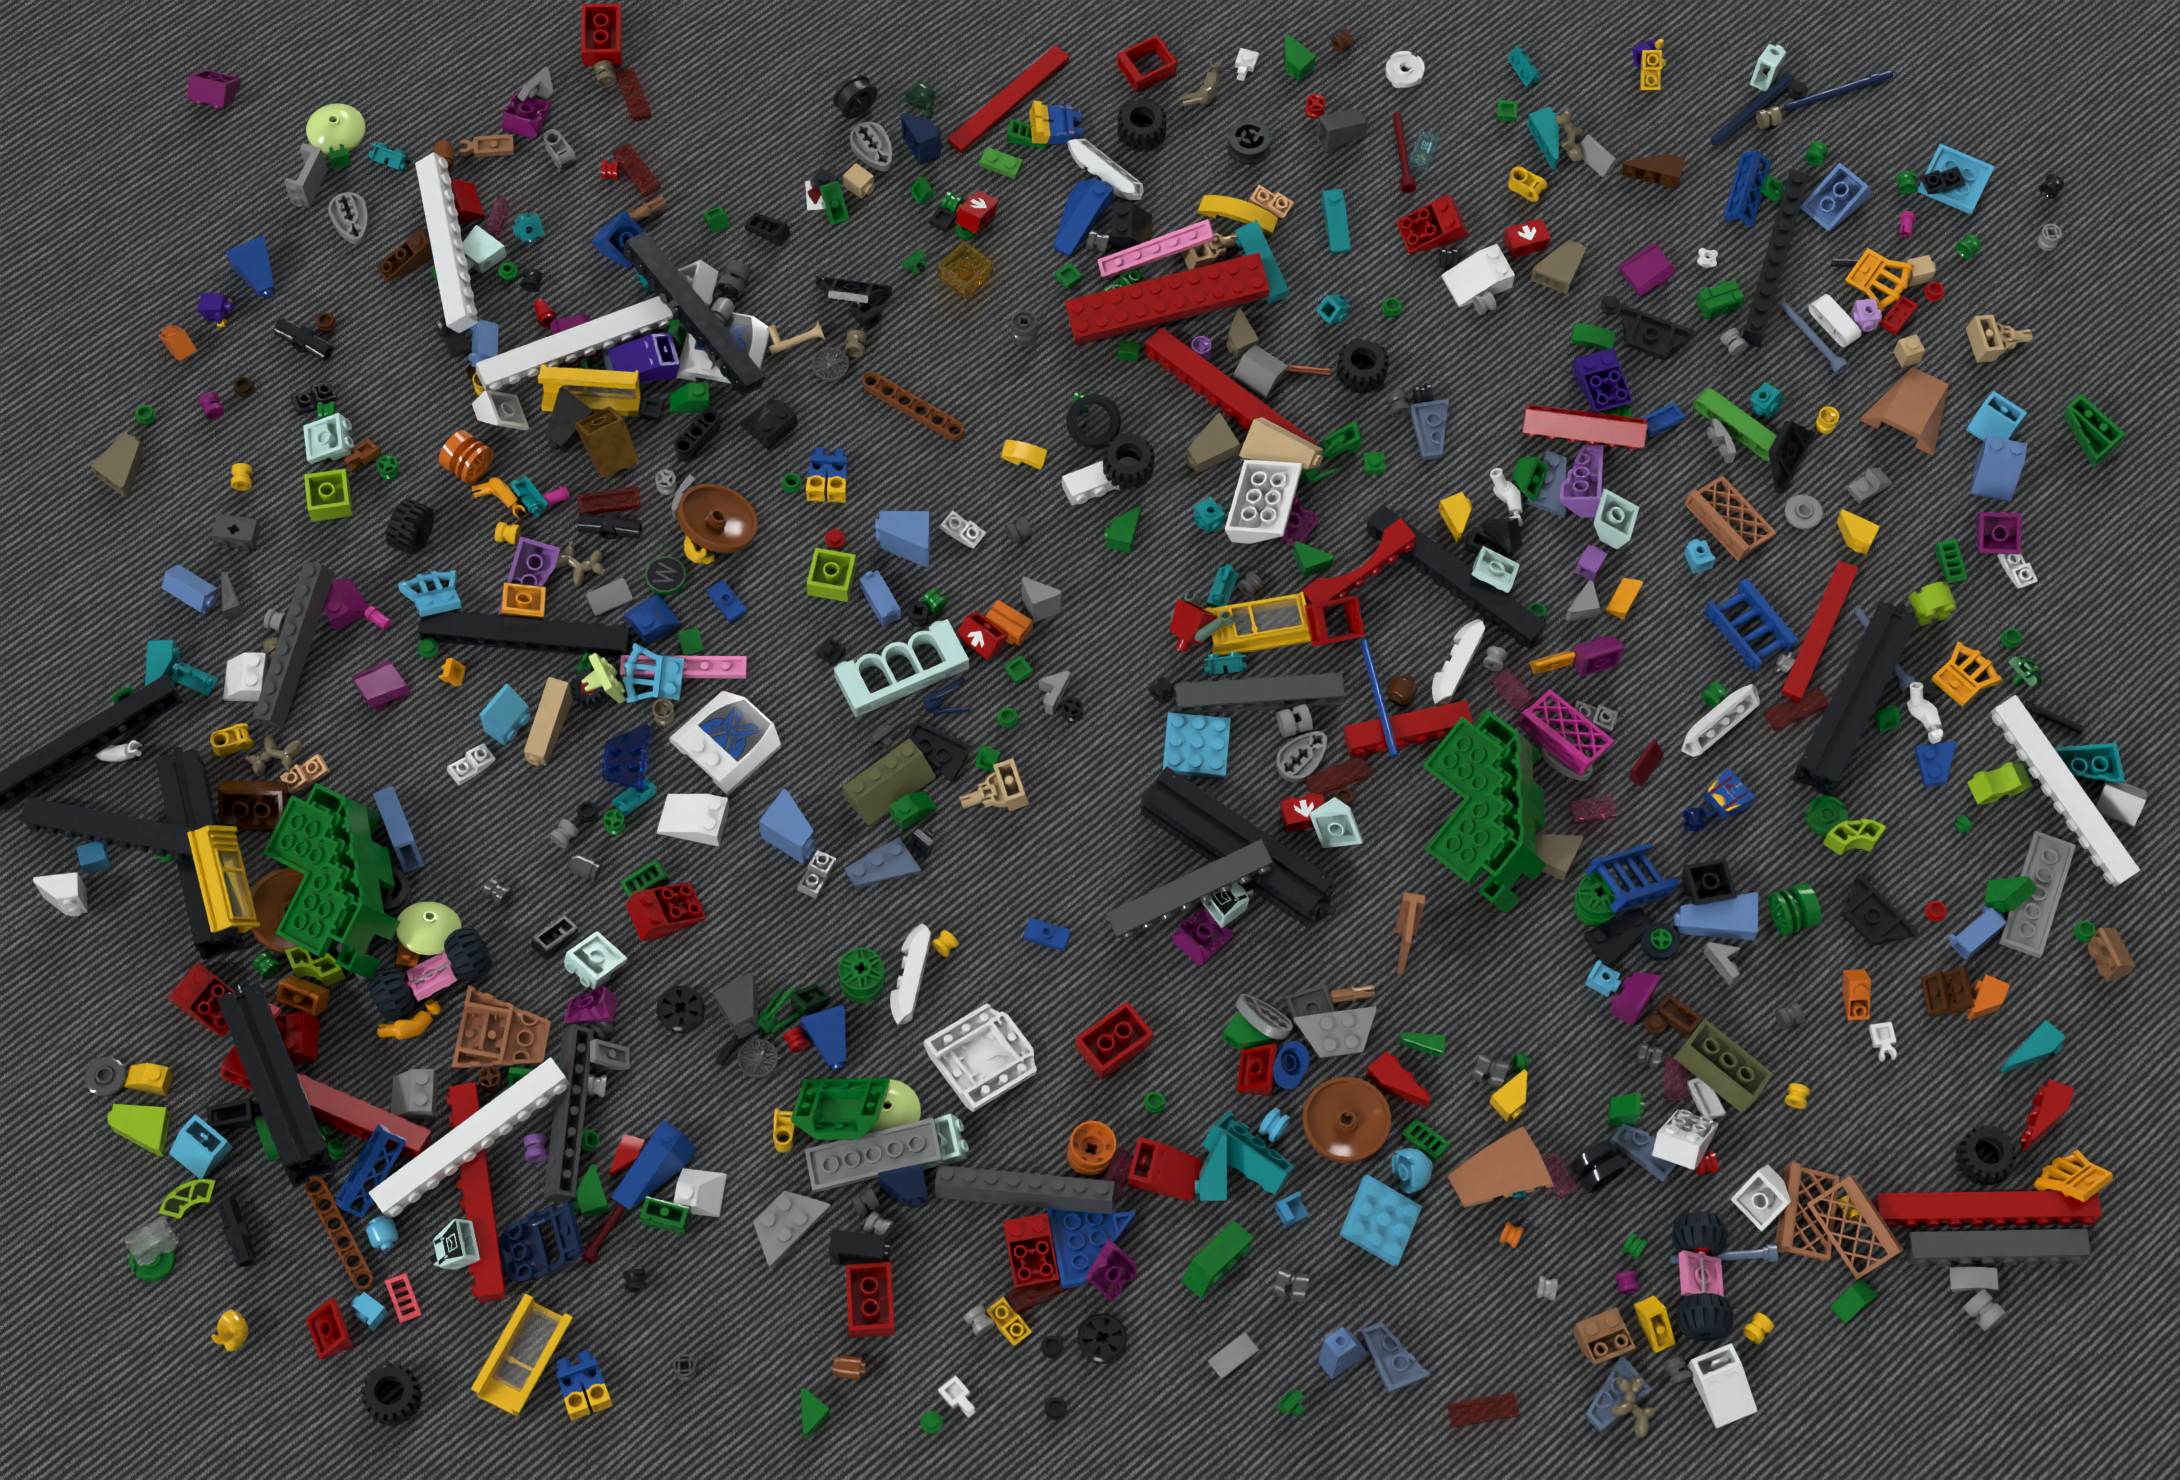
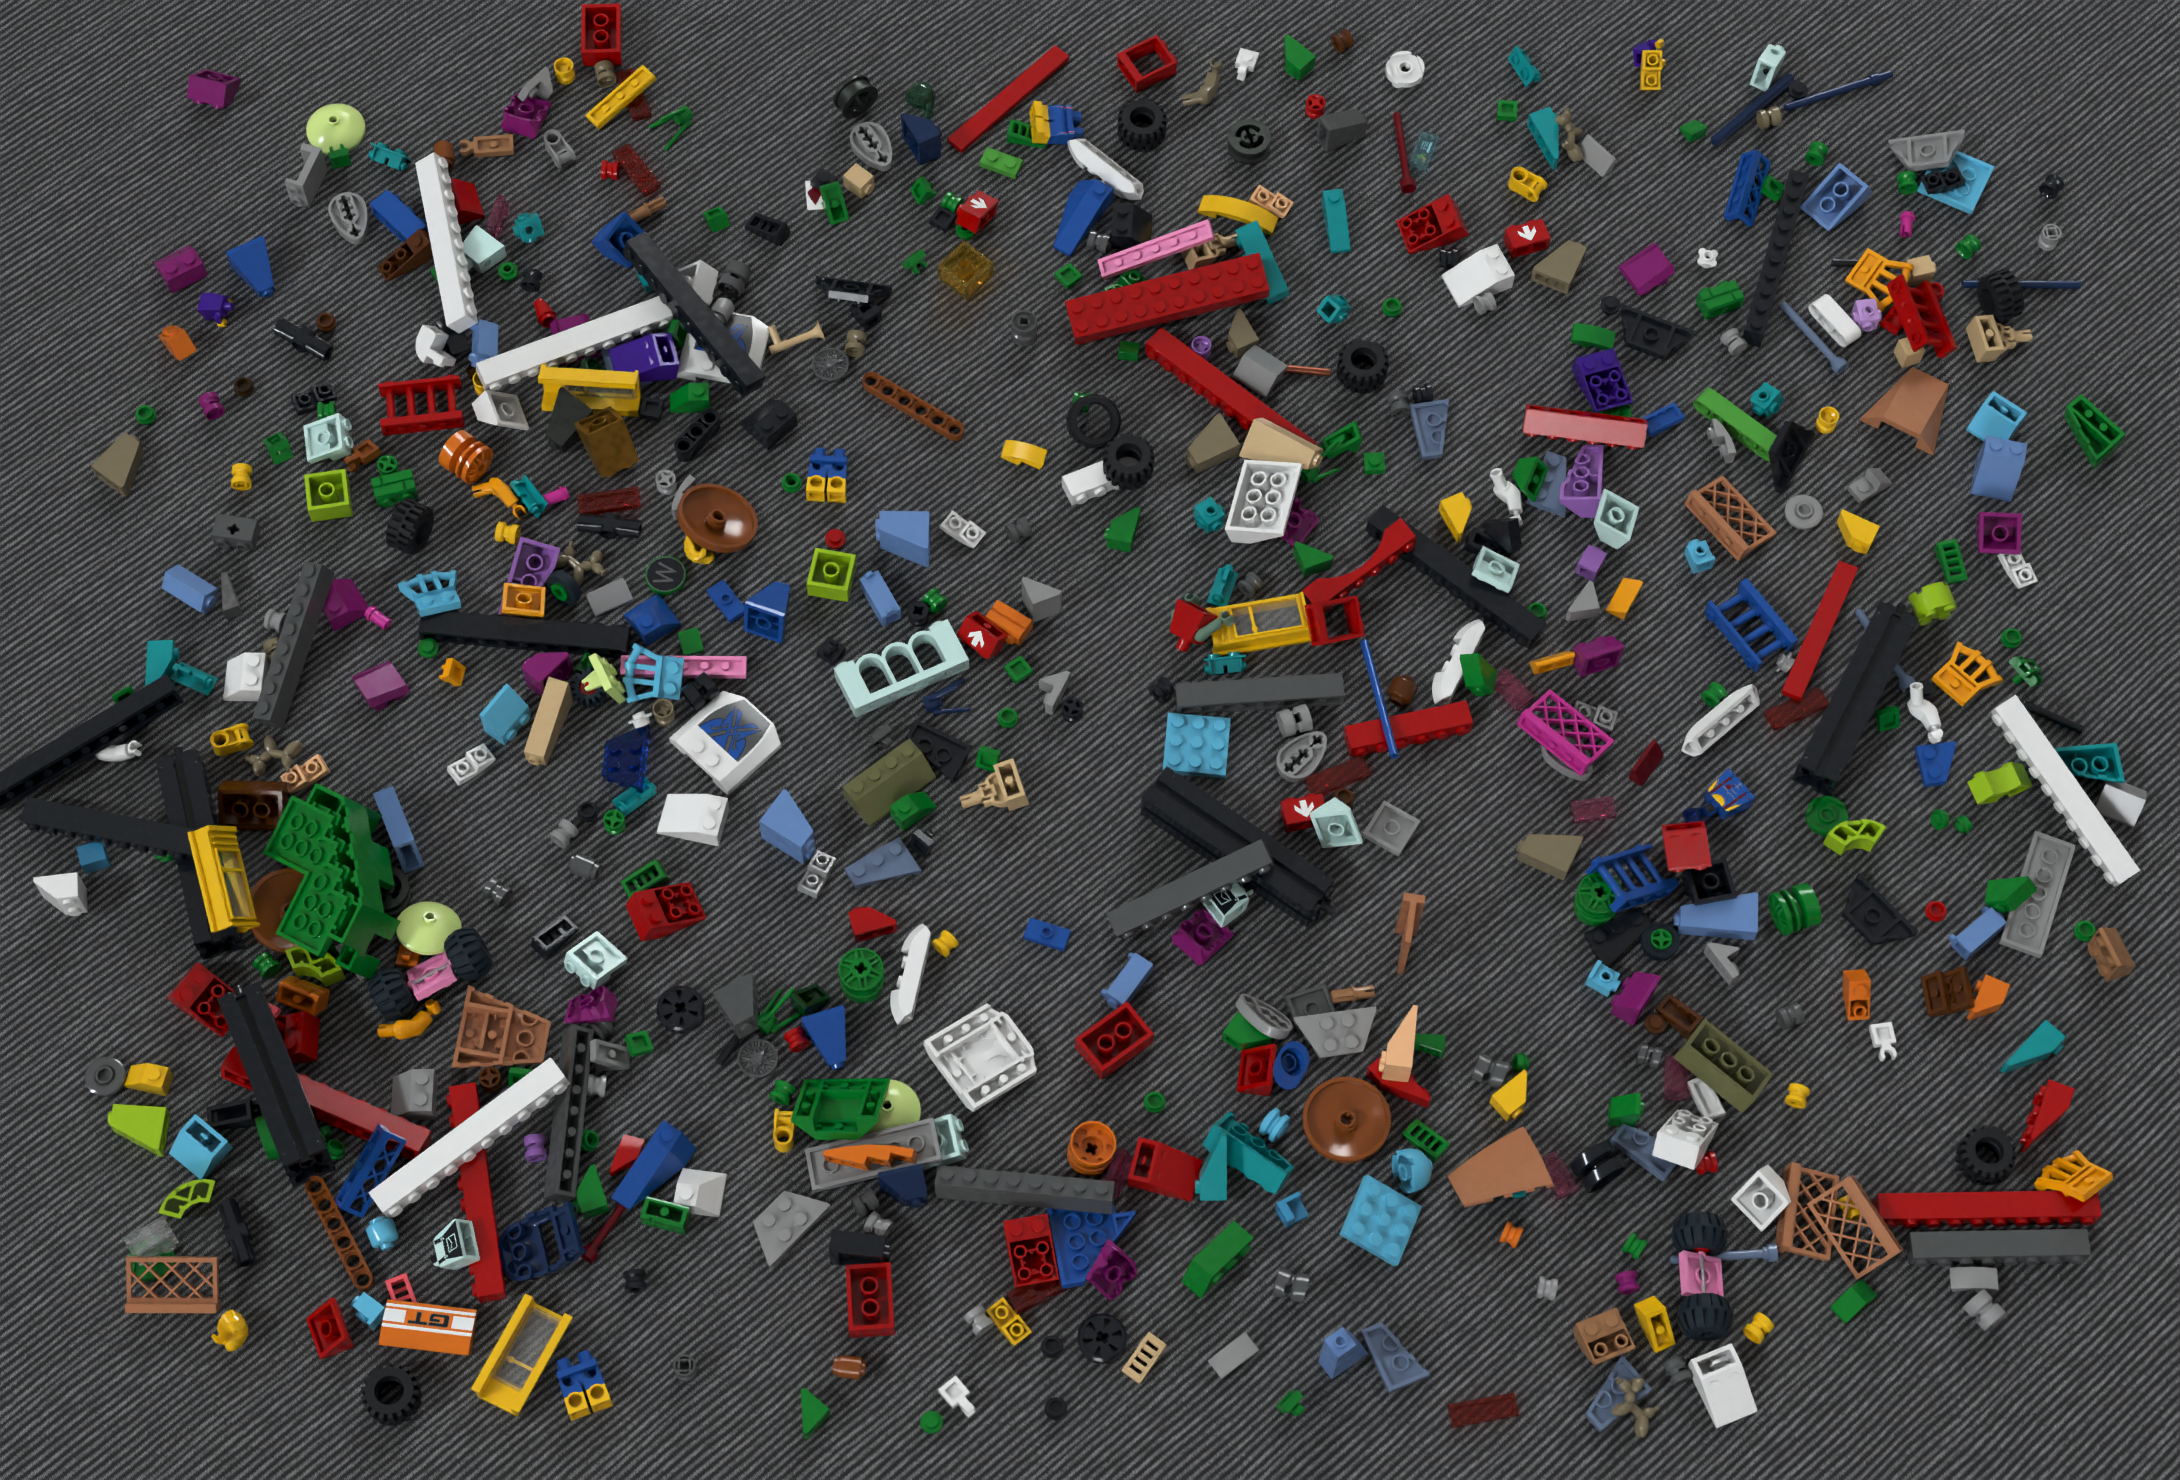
green brick [1422,710,1547,914] -> none
light grey wheel [1483,646,1507,671] -> none
reddish brown slope [1620,154,1685,188] -> none
none -> nougat fence [125,1256,221,1313]
none -> magenta slope [153,245,208,294]
none -> green slope [262,431,293,465]
none -> blue brick [369,189,428,243]
none -> green brick [371,469,418,508]
none -> red fence [378,375,465,436]
none -> orange slope [378,1299,478,1356]
none -> white brick [415,325,456,367]
none -> magenta slope [521,652,574,698]
none -> black wheel [546,570,581,605]
none -> yellow wheel [554,57,575,85]
none -> yellow tile [585,65,657,130]
none -> green tile [624,1030,654,1058]
none -> white plate [628,711,652,728]
none -> green plant [648,105,693,151]
none -> black wheel [680,672,720,711]
none -> blue slope [743,581,790,644]
none -> green wheel [769,1080,796,1106]
none -> orange slope [823,1144,918,1171]
none -> red slope [848,906,897,943]
none -> medium blue brick [1100,952,1153,1009]
none -> tan slope [1121,1332,1167,1385]
none -> light grey tile [1362,800,1421,857]
none -> light nougat slope [1379,1005,1418,1082]
none -> green slope [1460,653,1497,697]
none -> red slope [1661,821,1712,872]
none -> green slope [1679,119,1708,143]
none -> red fence [1886,274,1957,359]
none -> light grey wing [1888,129,1965,171]
none -> green plate [1930,809,1949,830]
none -> dark blue bar [1962,278,2081,289]
none -> black tyre [1977,268,2025,323]

